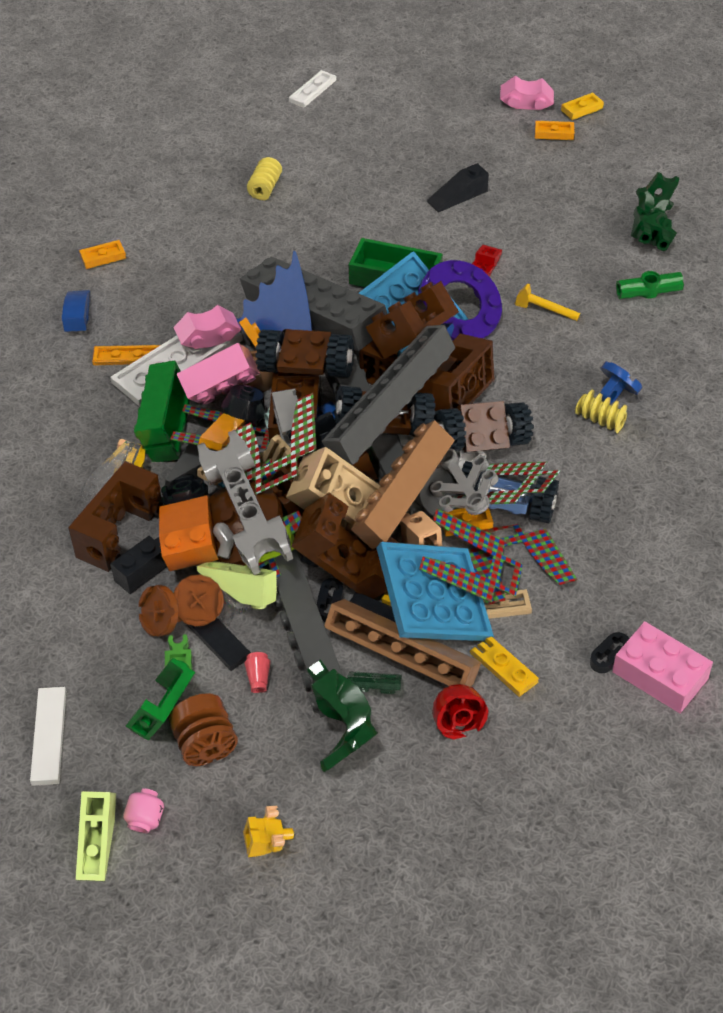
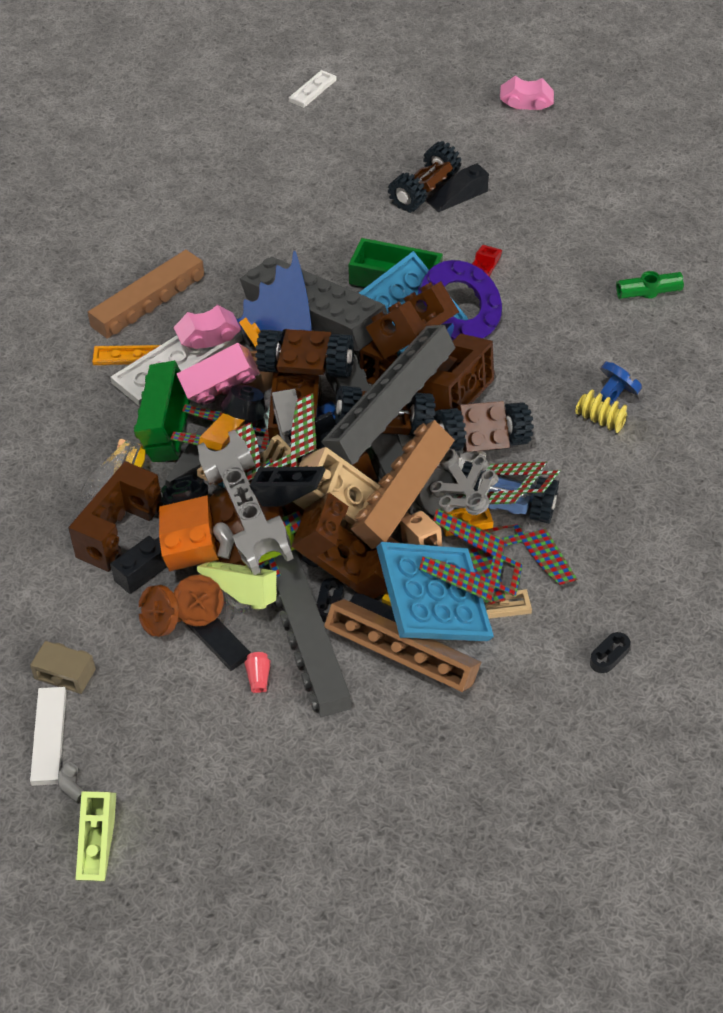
blue slope [62,290,90,332] -> none
light orange plate [79,240,126,269] -> none
bright pink head [123,789,164,833] -> none
green panel [126,658,195,740] -> none
bright green plate [165,634,192,670] -> none
dark orange wheel [168,693,238,766] -> none
yellow piece [243,805,294,857] -> none
light yellow piece [247,157,282,201] -> none
dark green hips [307,659,378,772] -> none
clear green plate [347,671,402,694] -> none
red cylinder [432,684,489,740] -> none
yellow hinge [470,637,539,697] -> none
yellow piece [515,284,580,321] -> none
light orange plate [535,121,574,140] -> none
yellow plate [561,92,604,120] -> none
bright pink brick [612,621,713,714] -> none
dark green hips [631,172,679,251] -> none
none -> dark tan brick [30,641,96,694]
none -> light grey arm [58,762,86,803]
none -> medium nougat brick [88,249,204,339]
none -> black slope [249,466,325,507]
none -> black plate [388,141,462,213]

